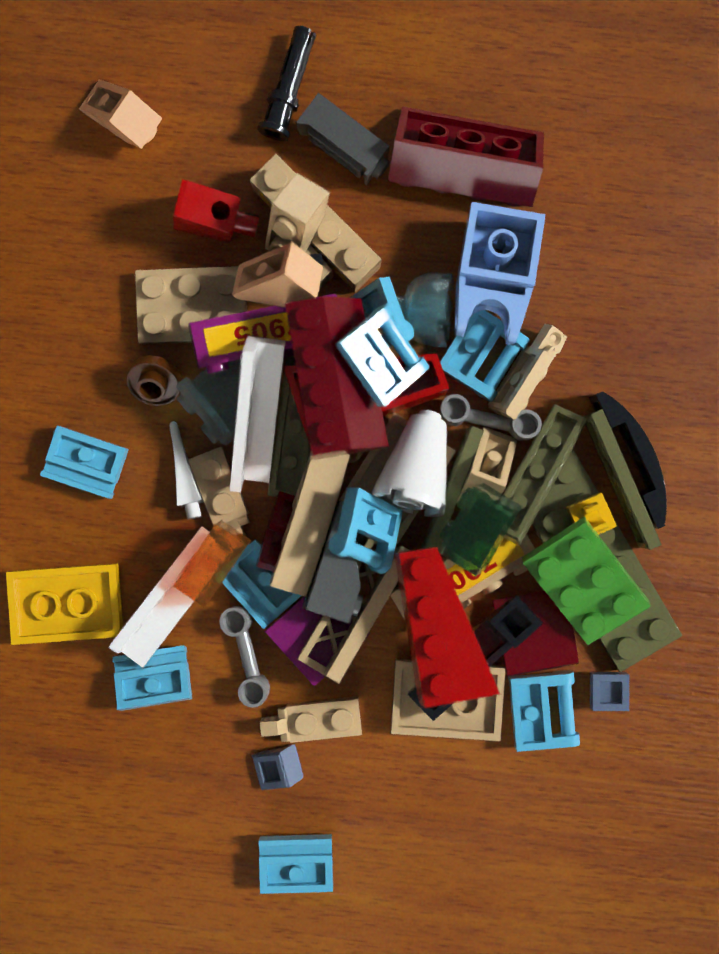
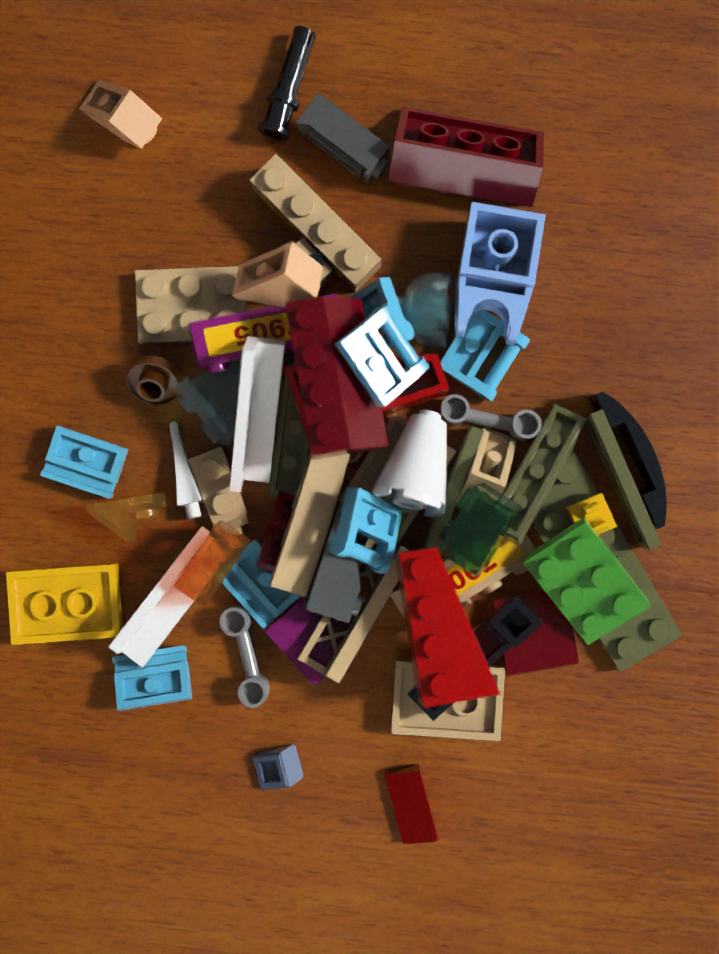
red torso [173,179,259,242] -> none
medium azure plate [258,834,333,894] -> none
tan hinge [260,696,362,743] -> none
tan slope [265,173,330,252] -> none
tan hinge [488,324,567,420] -> none
medium azure plate [508,670,580,752] -> none
sand blue plate [590,672,629,711] -> none
none -> clear yellow slope [86,493,168,543]
none -> red slope [384,764,439,844]

